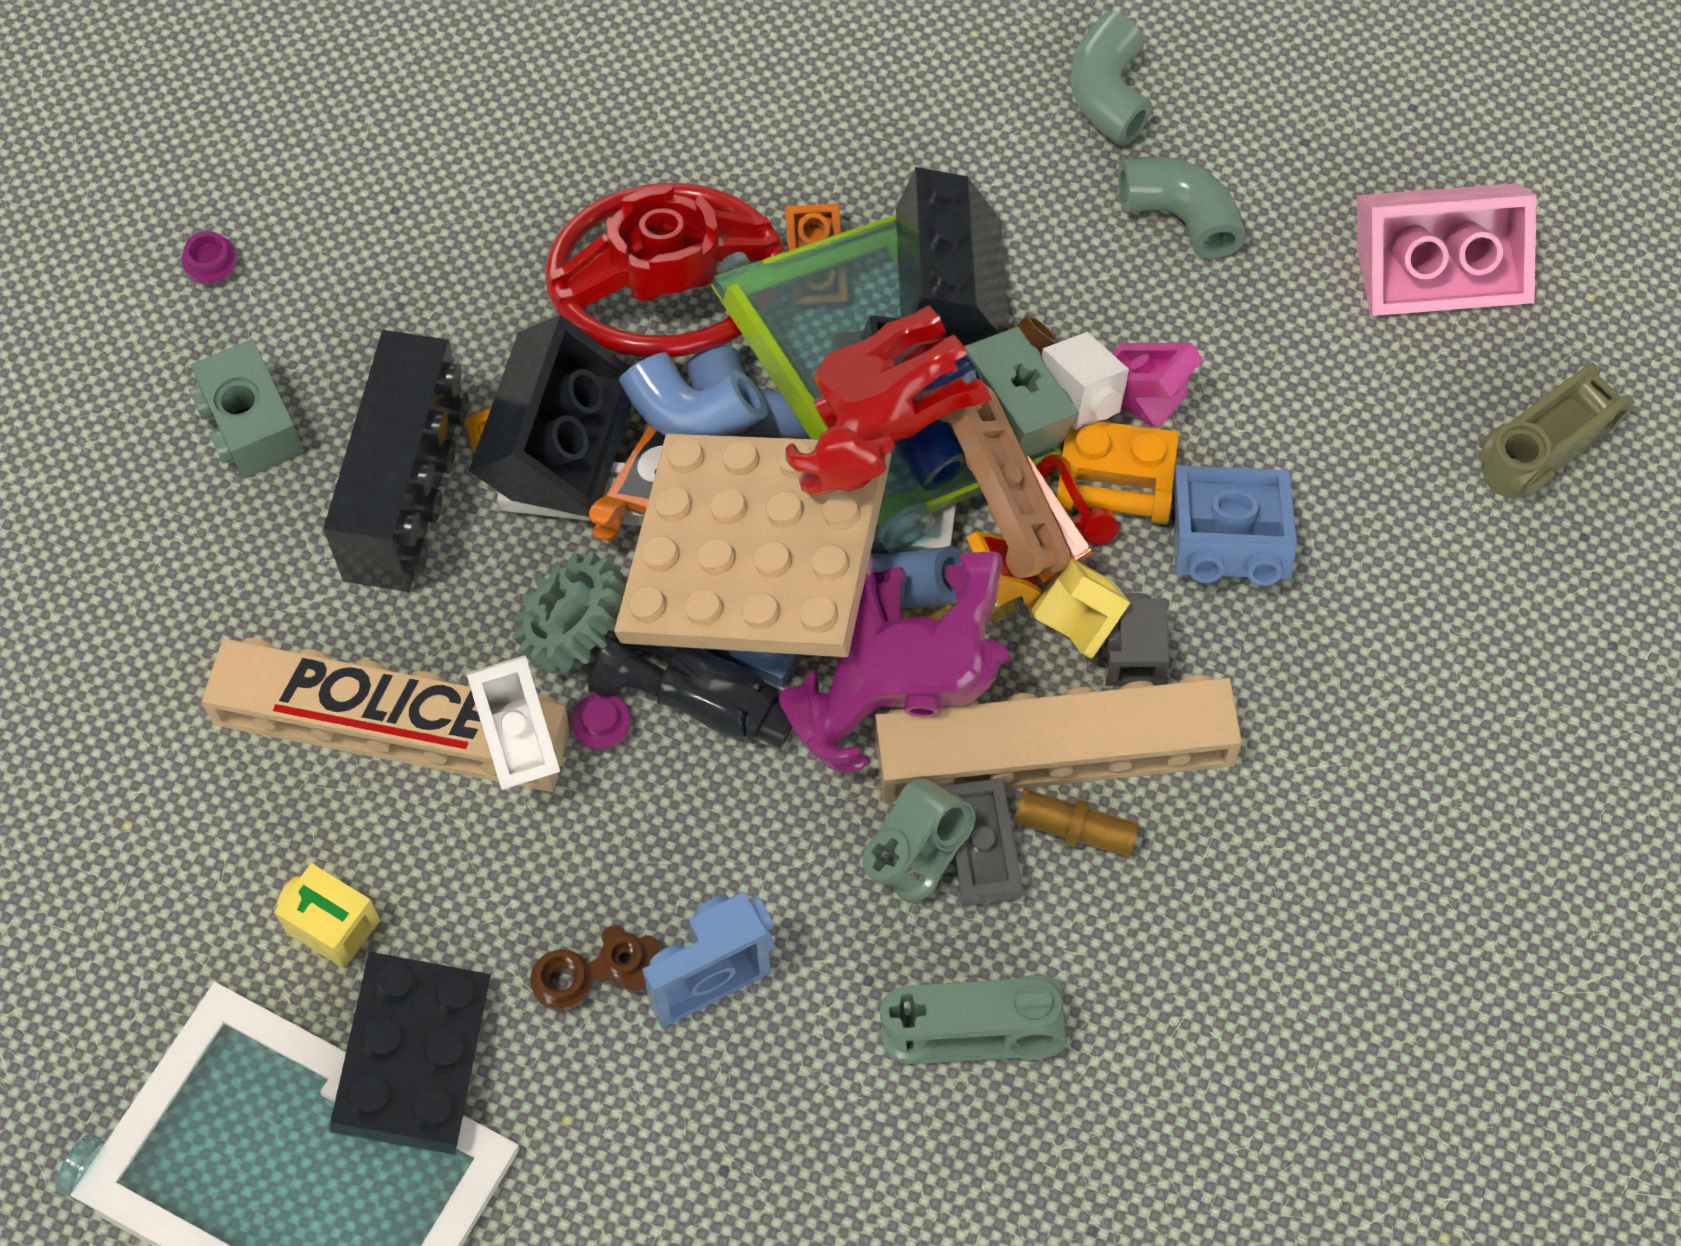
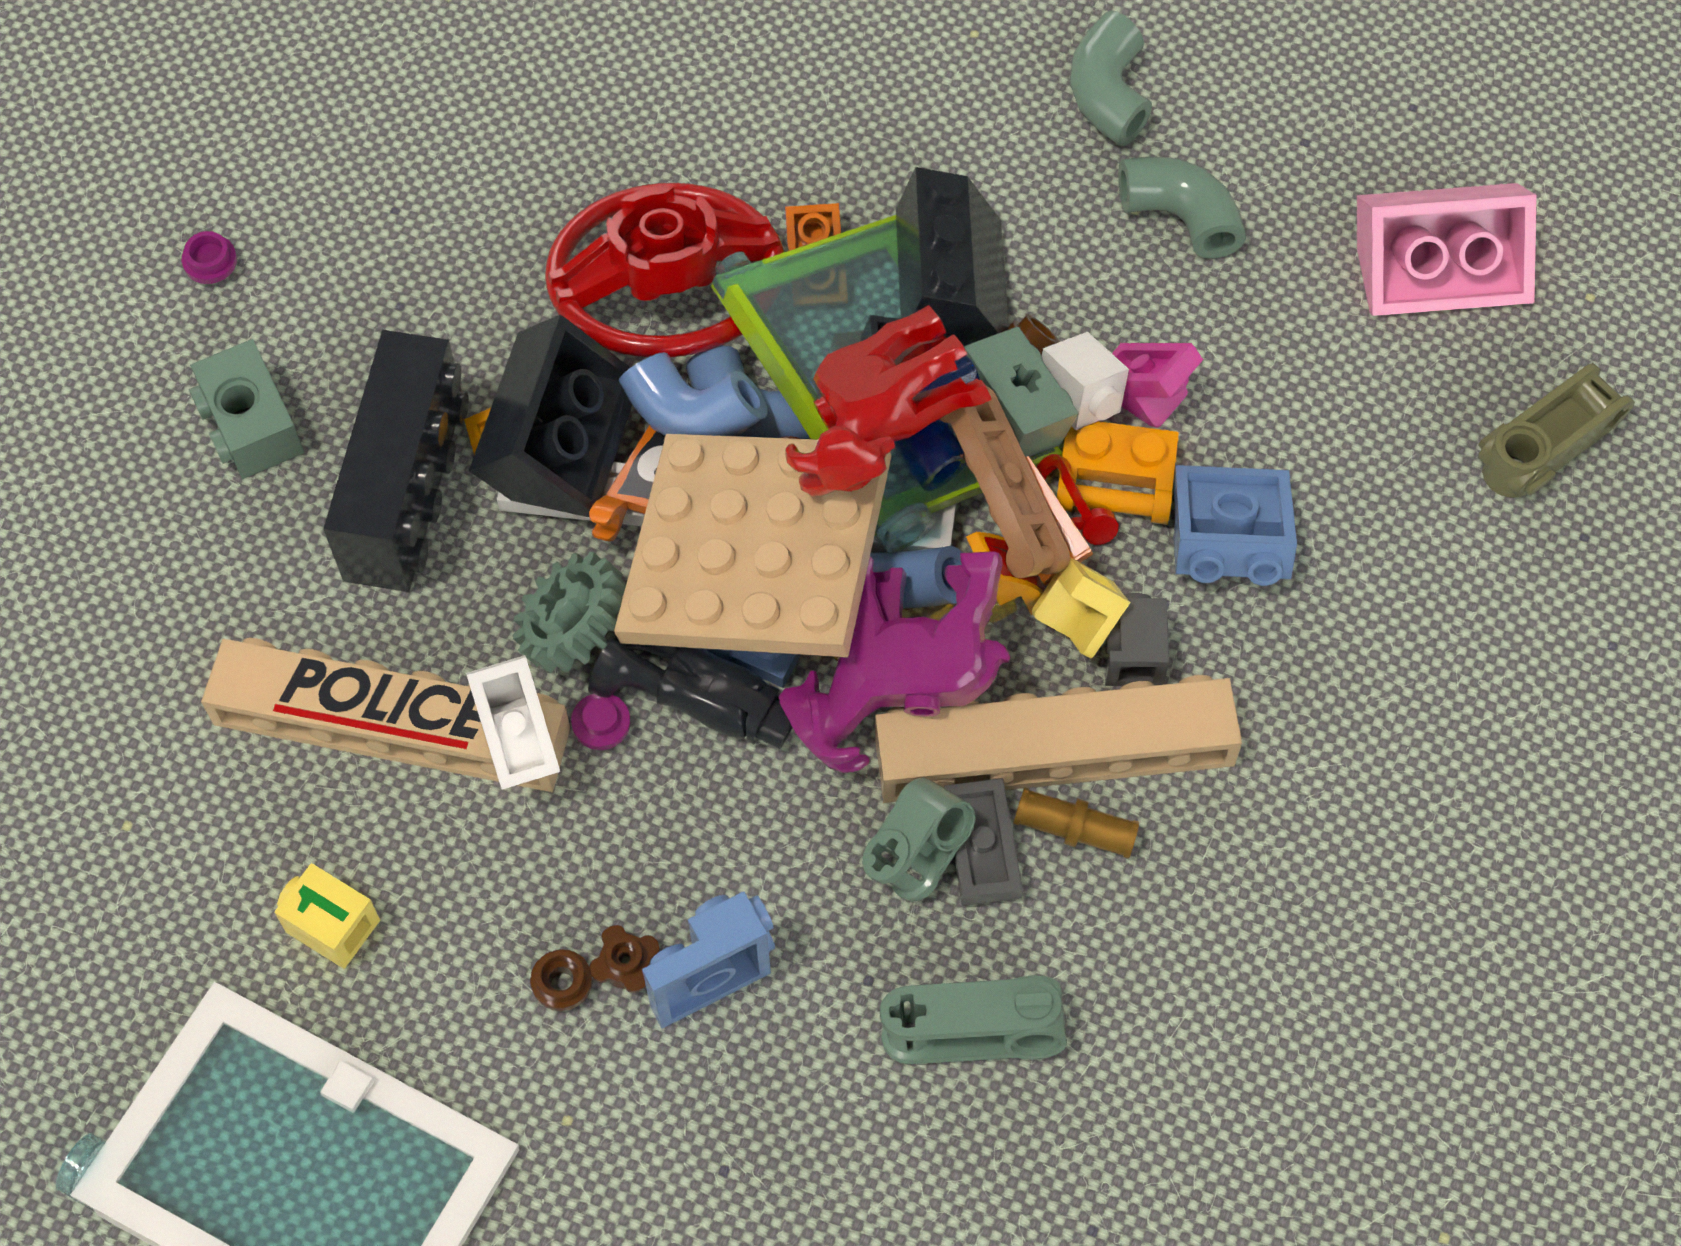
black plate [329,951,491,1155] -> none

